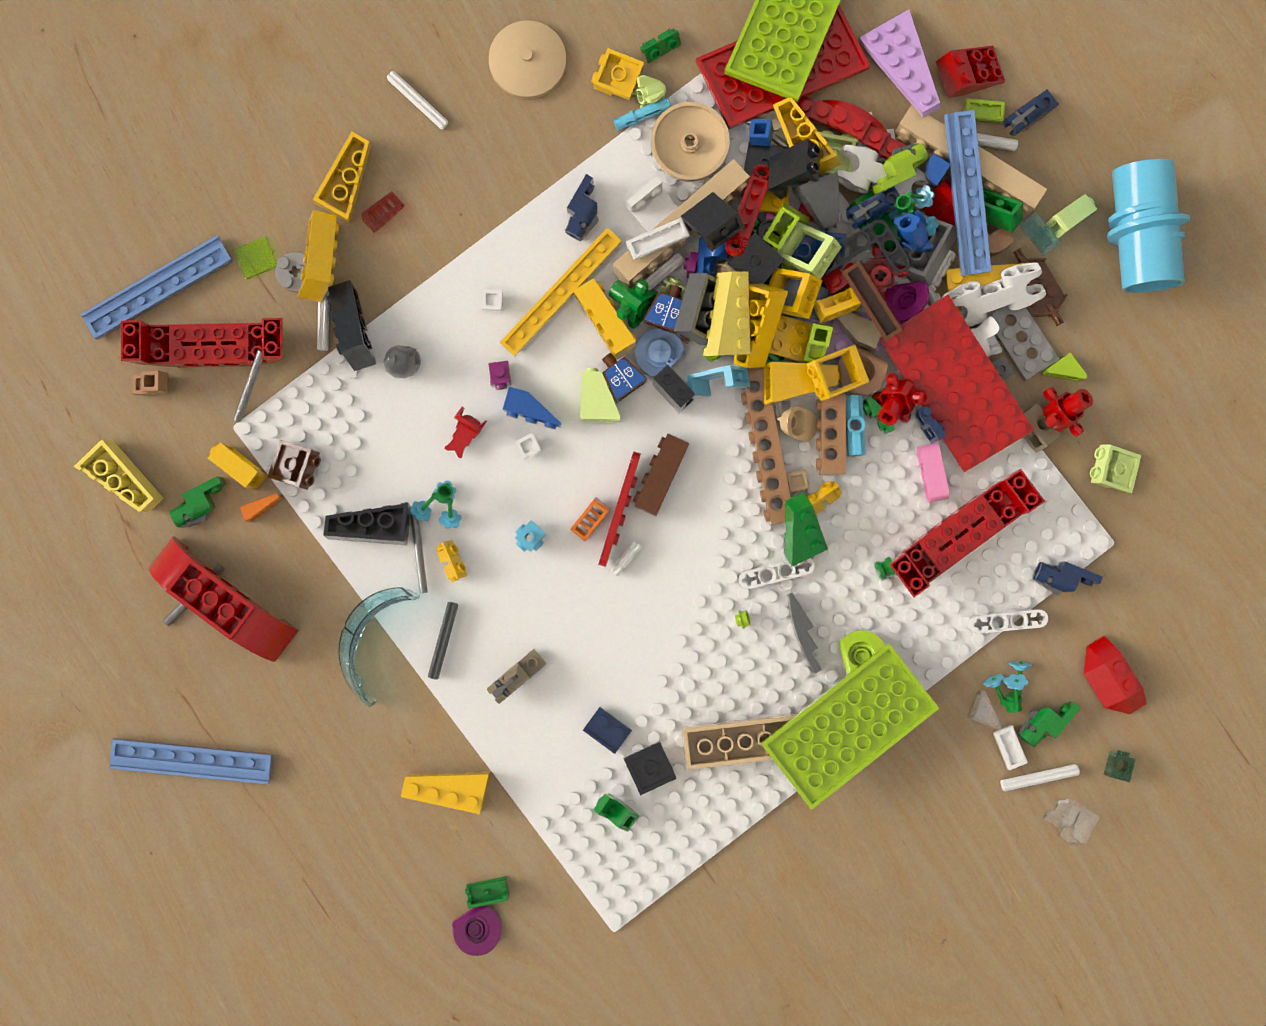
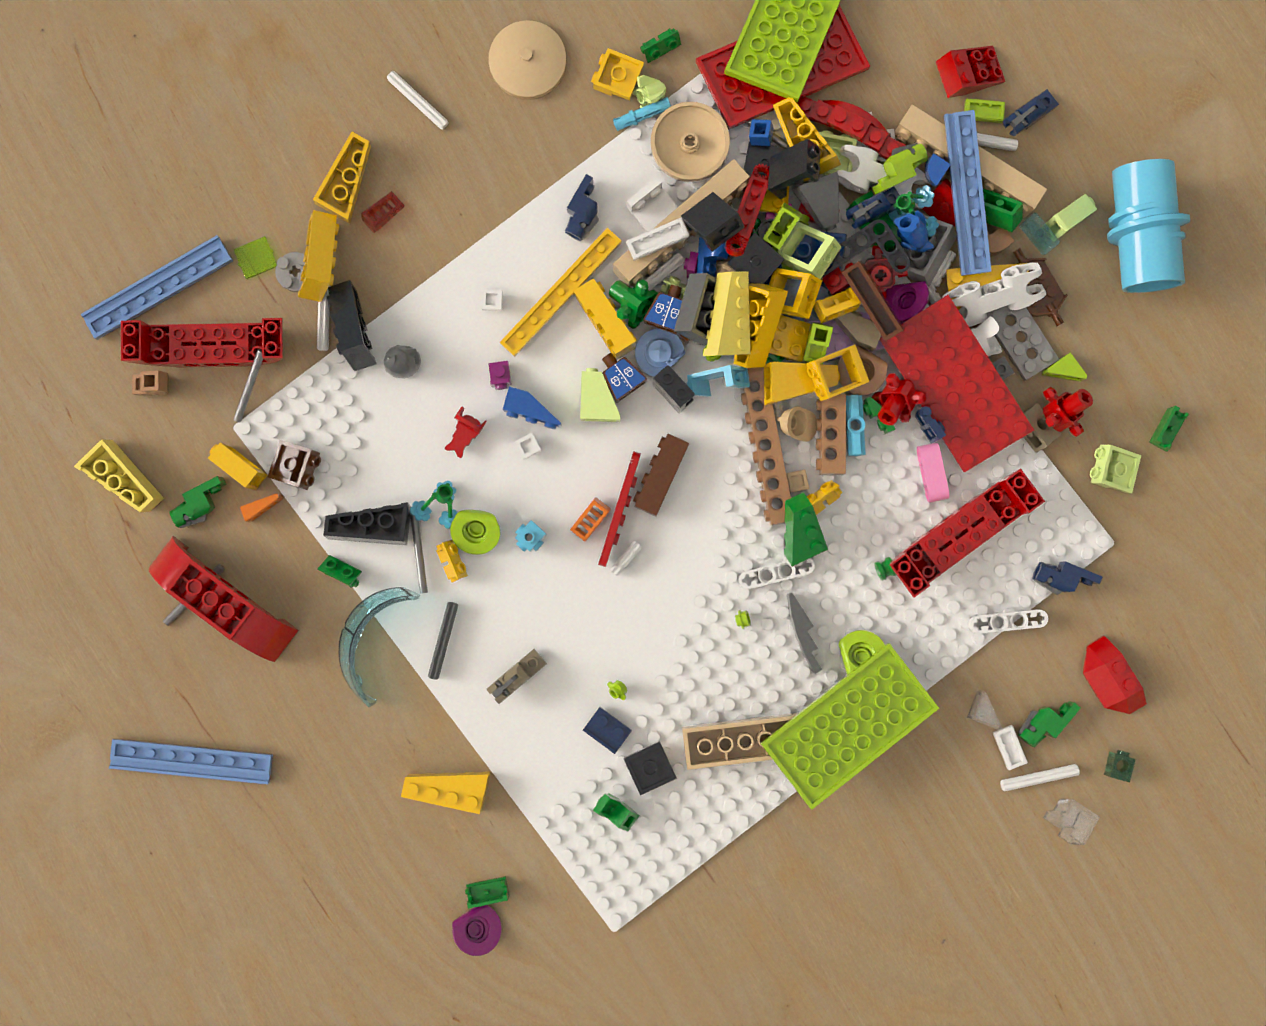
lavender wing [859,9,940,117] -> none
plant [983,661,1032,713] -> none
none -> green hinge [317,555,362,588]
none -> lime hat [450,510,500,555]
none -> lime plate [607,680,627,700]
none -> green hinge [1149,406,1189,452]

